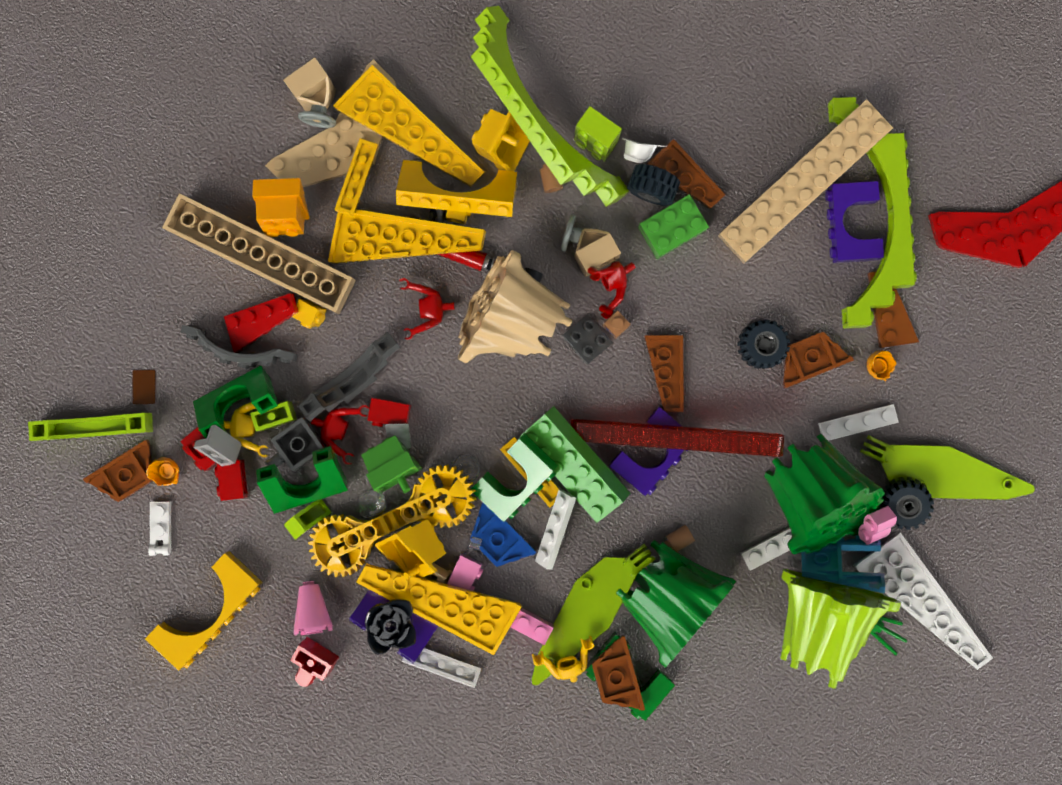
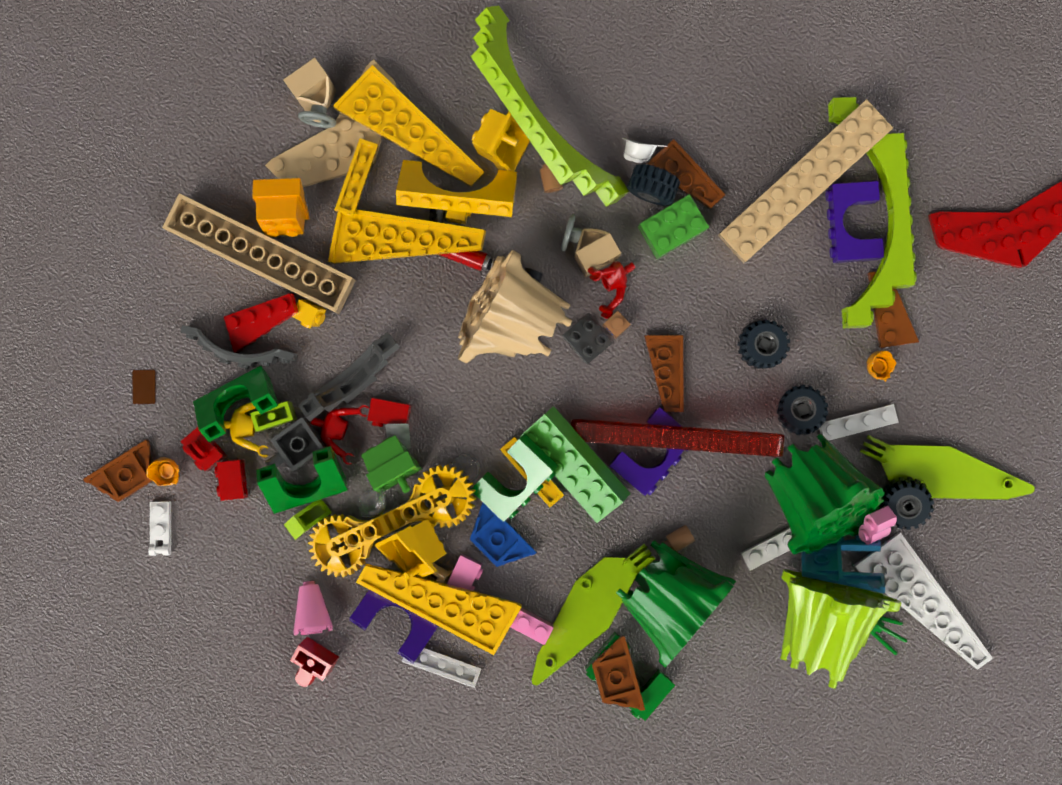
lime arch [28,413,153,441] -> none
yellow arch [145,551,263,671] -> none
light grey panel [194,425,242,466] -> none
black brick [365,599,416,654] -> none
red piece [399,278,455,340] -> none
clear hand [464,537,482,556] -> none
yellow piece [532,636,594,683] -> none
white plate [535,490,576,569] -> none
lime brick [574,106,622,161] -> none
dark orange wing [783,332,854,388] -> none
none -> black wheel [777,385,828,435]

